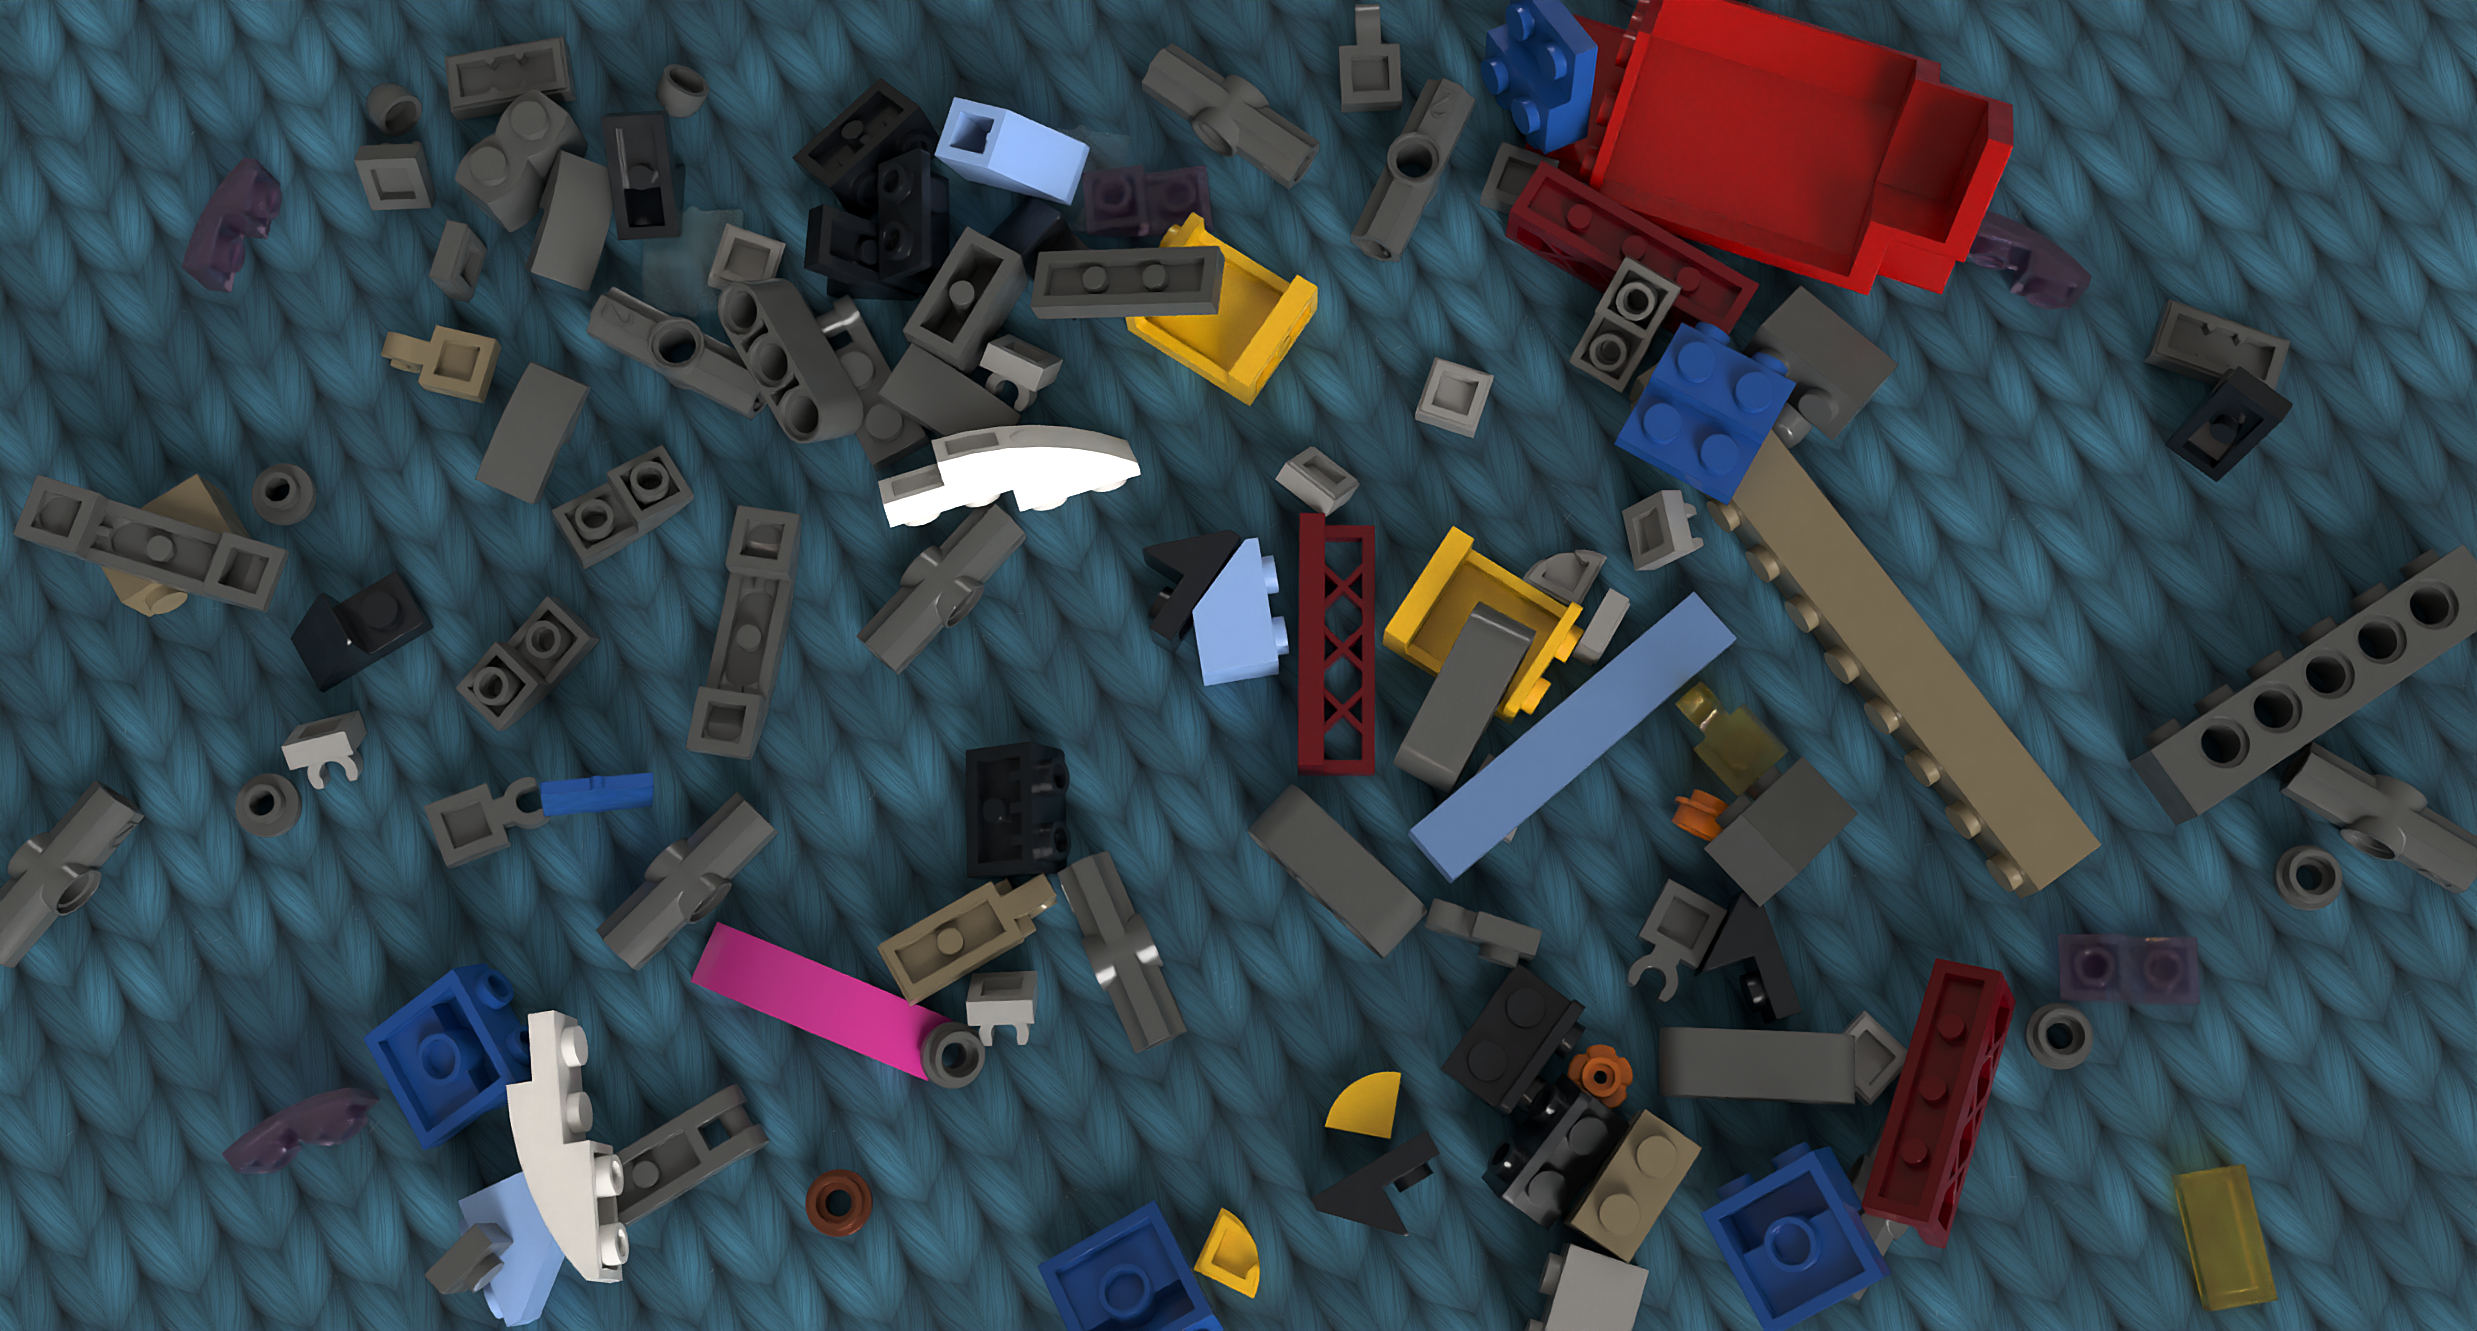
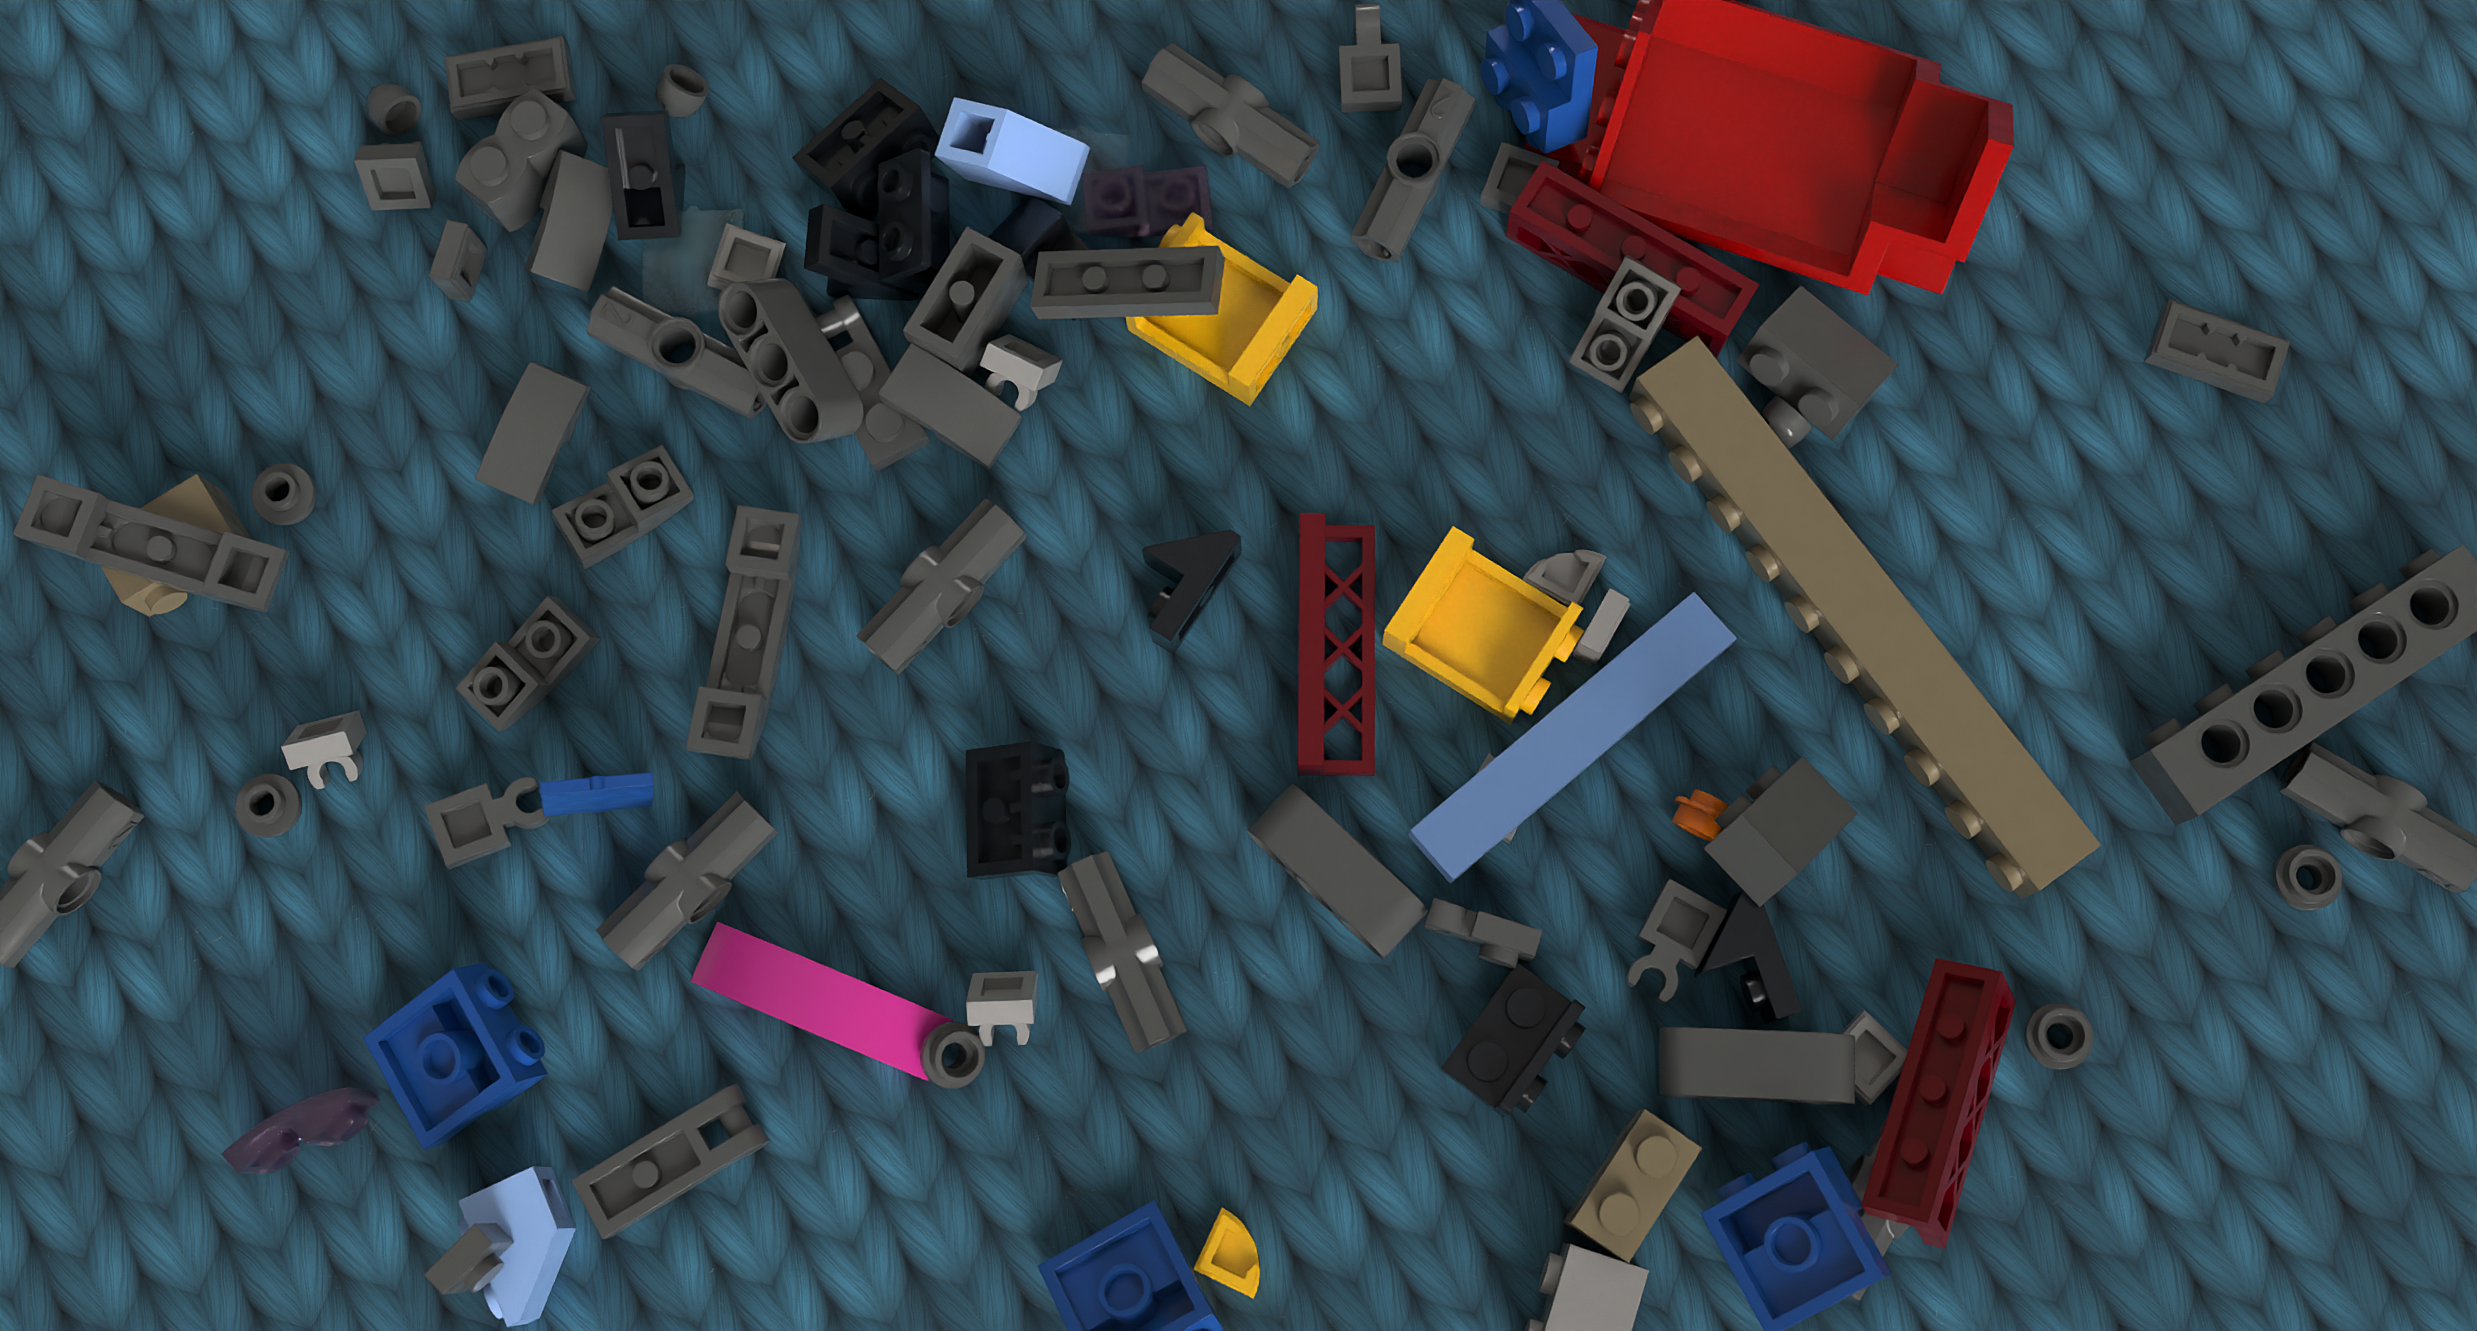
clear purple slope [182,158,282,293] -> none
black slope [290,571,434,693] -> none
dark tan plate [381,325,502,404] -> none
white slope [506,1010,629,1283] -> none
copper plate [805,1169,873,1237] -> none
dark tan hinge [877,873,1057,1007] -> none
white slope [878,425,1141,527] -> none
light blue slope [1192,537,1289,686] -> none
light grey tile [1275,446,1360,517] -> none
black slope [1310,1130,1440,1237] -> none
yellow tile [1325,1072,1401,1139] -> none
dark grey beam [1393,601,1537,796] -> none
light grey tile [1415,357,1494,438] -> none
black bracket [1481,1072,1630,1231] -> none
orange plate [1567,1044,1633,1109] -> none
blue plate [1614,322,1796,505] -> none
light grey tile [1622,490,1704,571] -> none
clear yellow plate [1676,681,1789,797] -> none
clear purple slope [1967,210,2091,309] -> none
clear purple slope [2058,934,2200,1006] -> none
black slope [2165,366,2294,483] -> none
clear yellow tile [2171,1164,2278,1311] -> none

